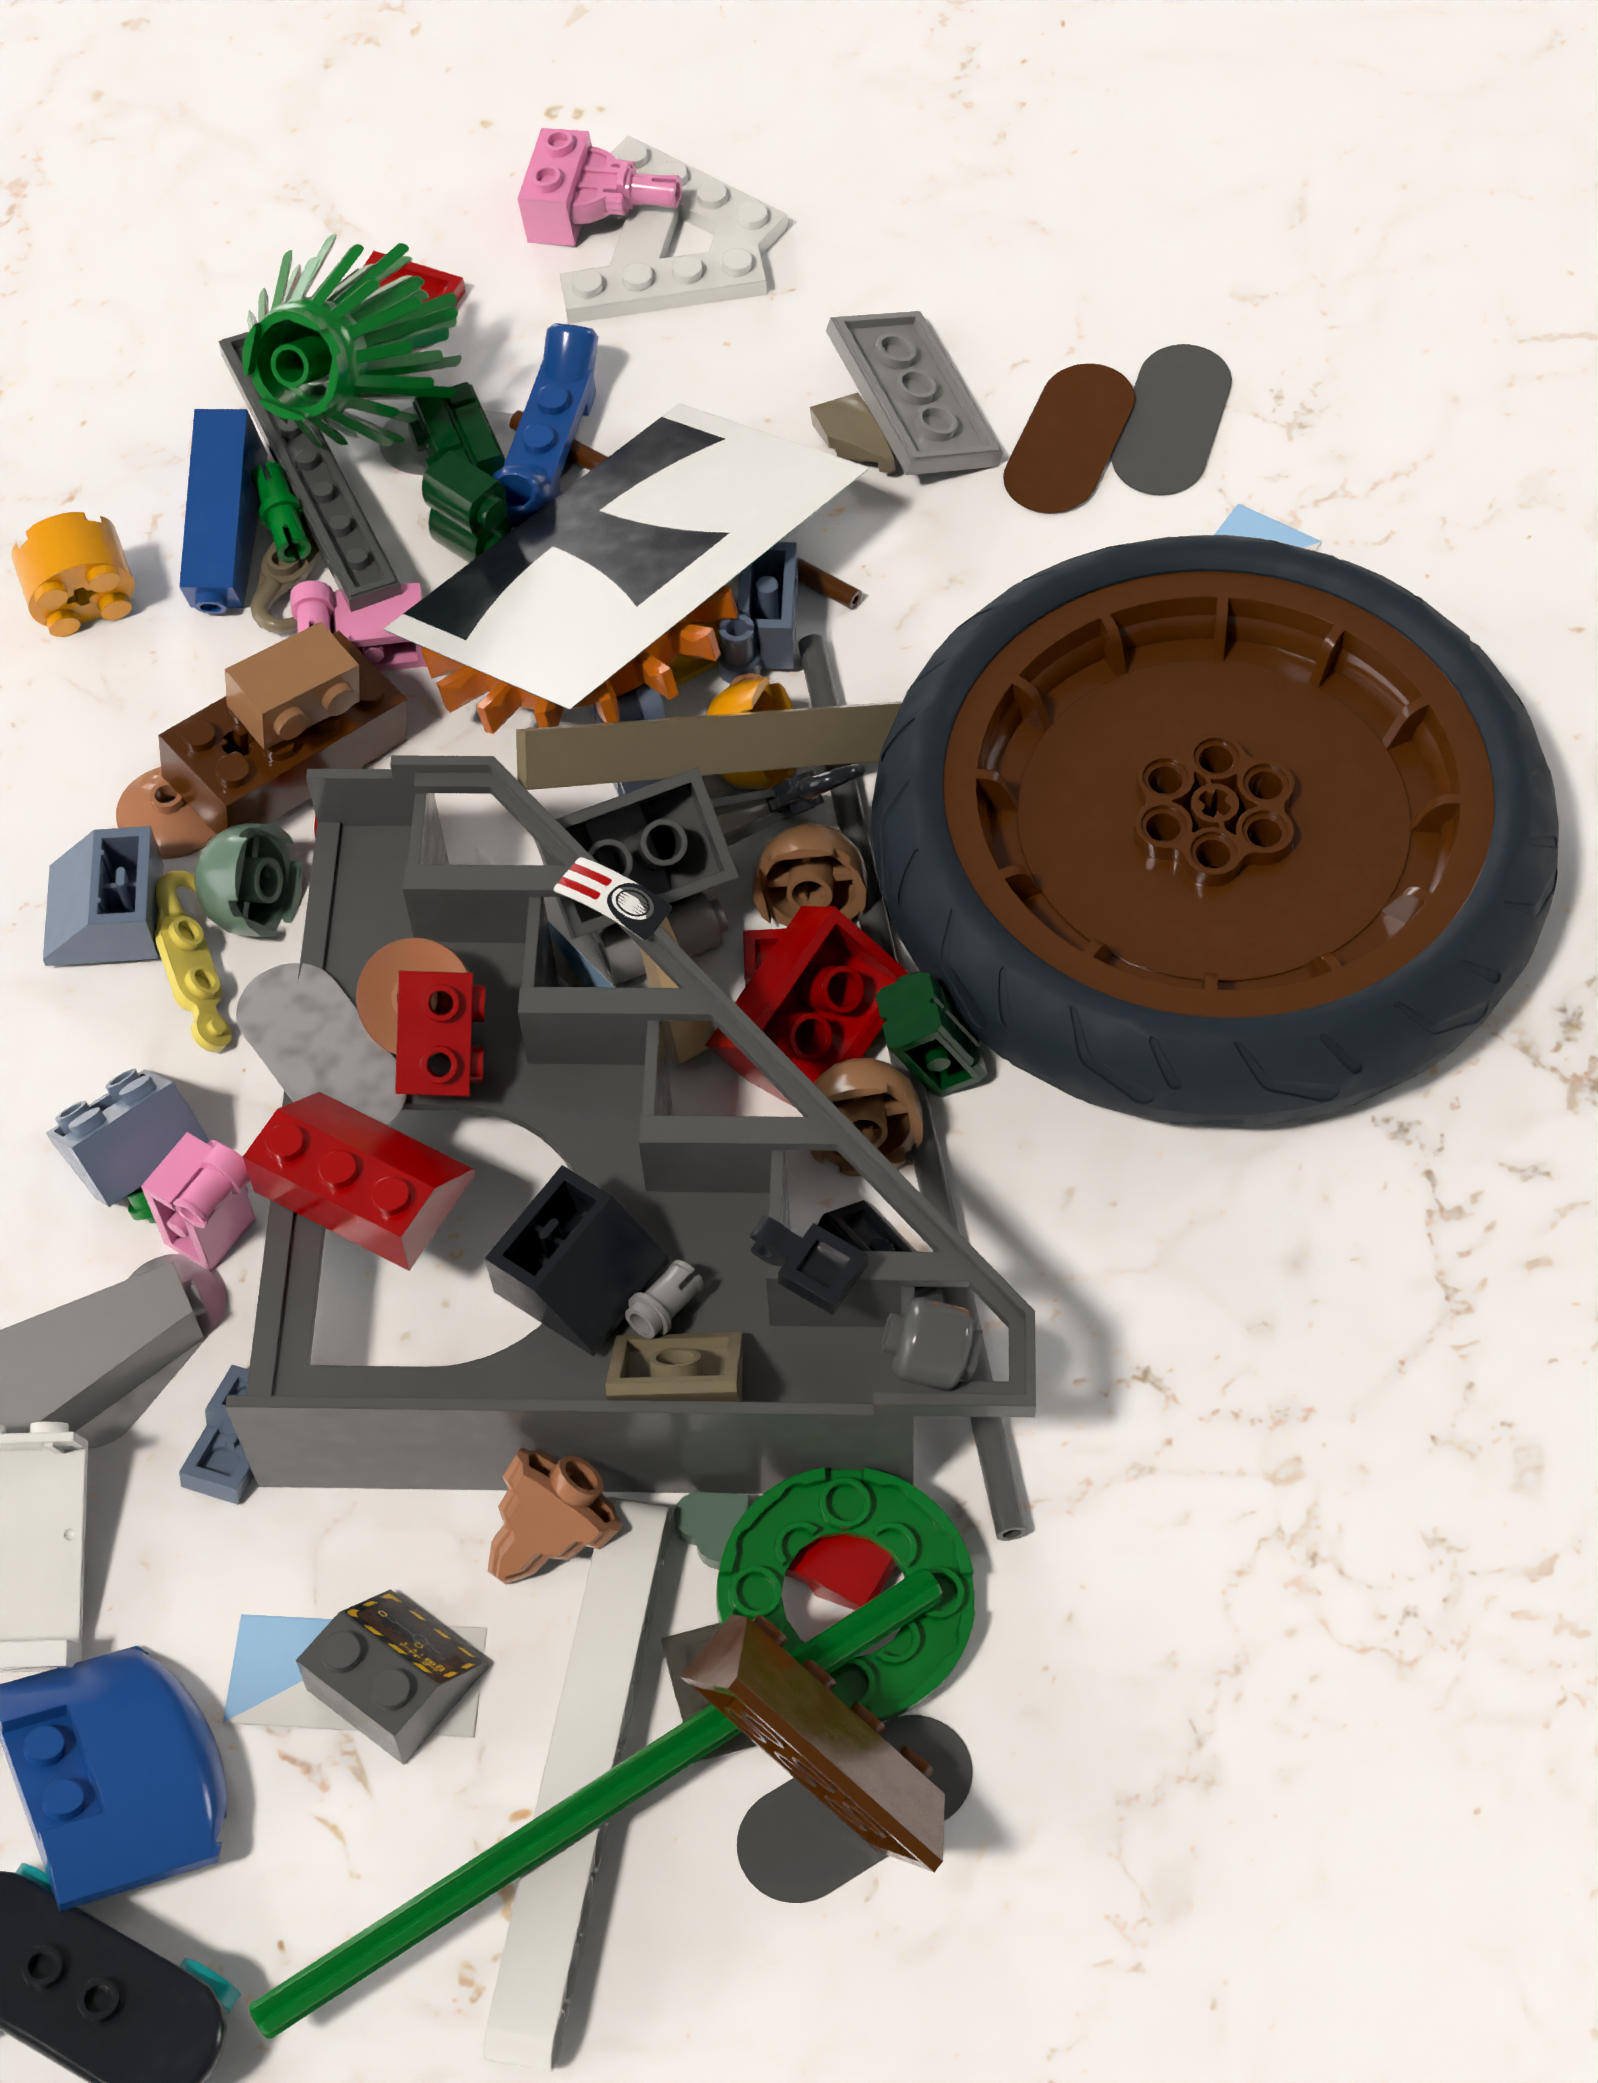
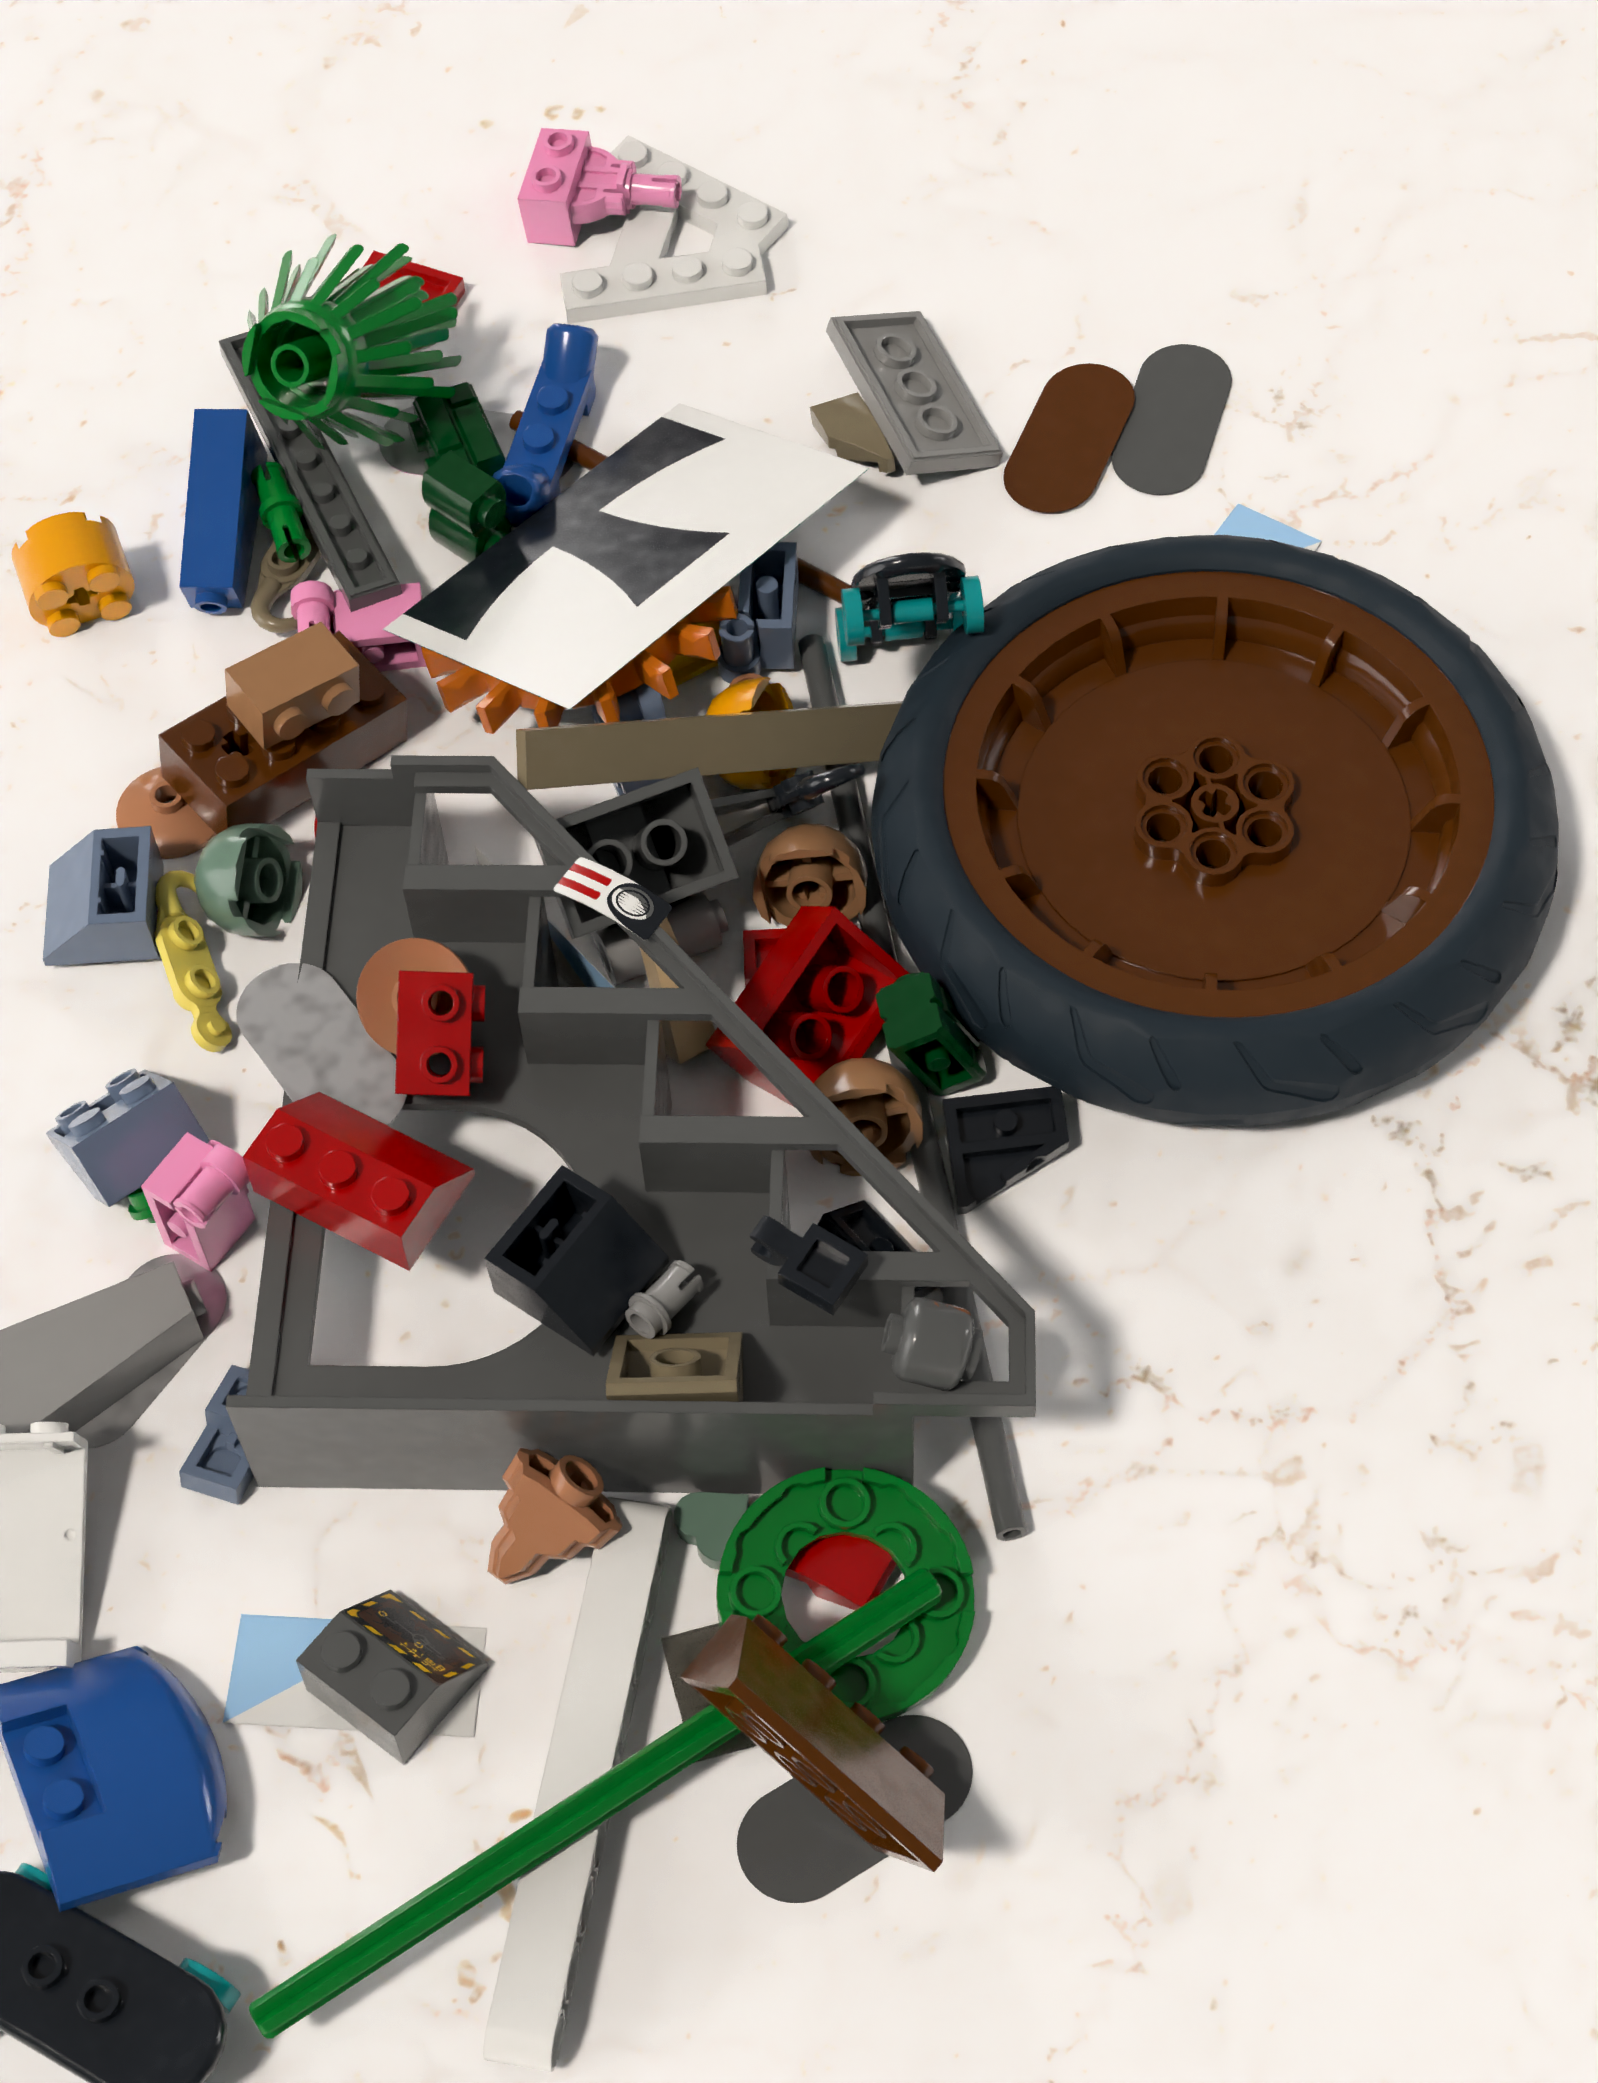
none -> piece [835,552,984,662]
none -> black wing [942,1086,1069,1215]

